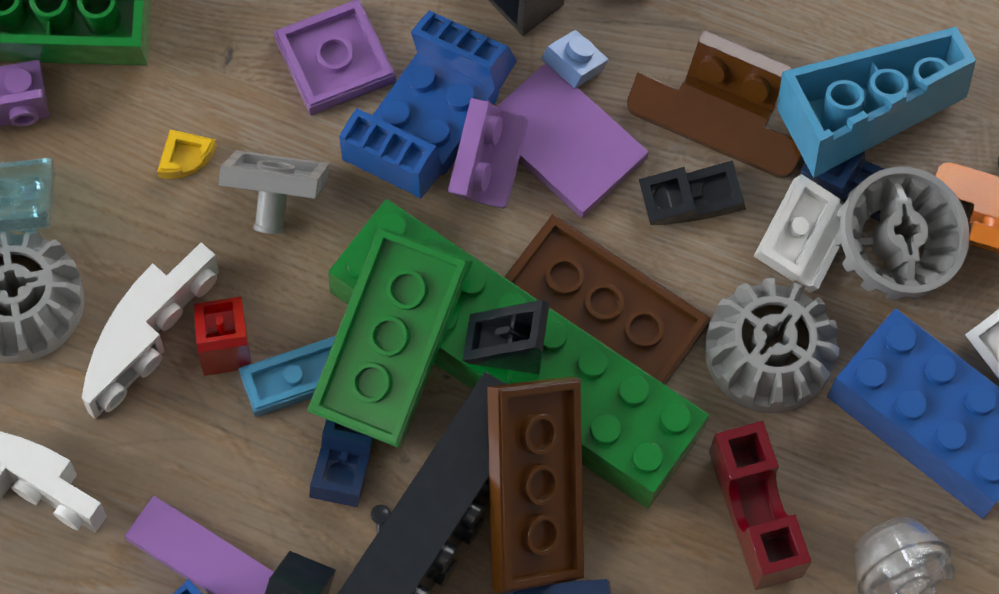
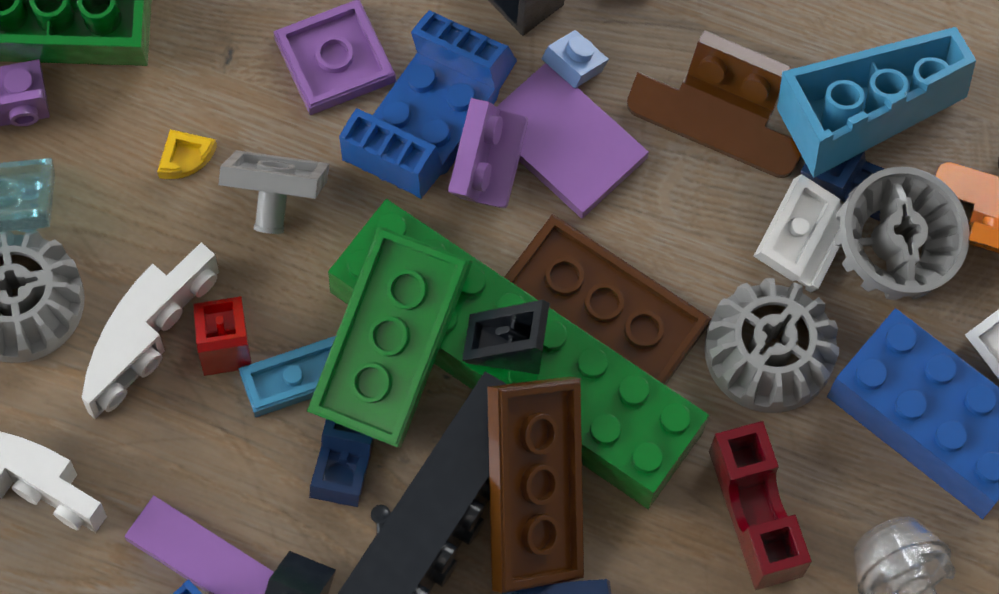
black slope [639,160,746,225] -> none

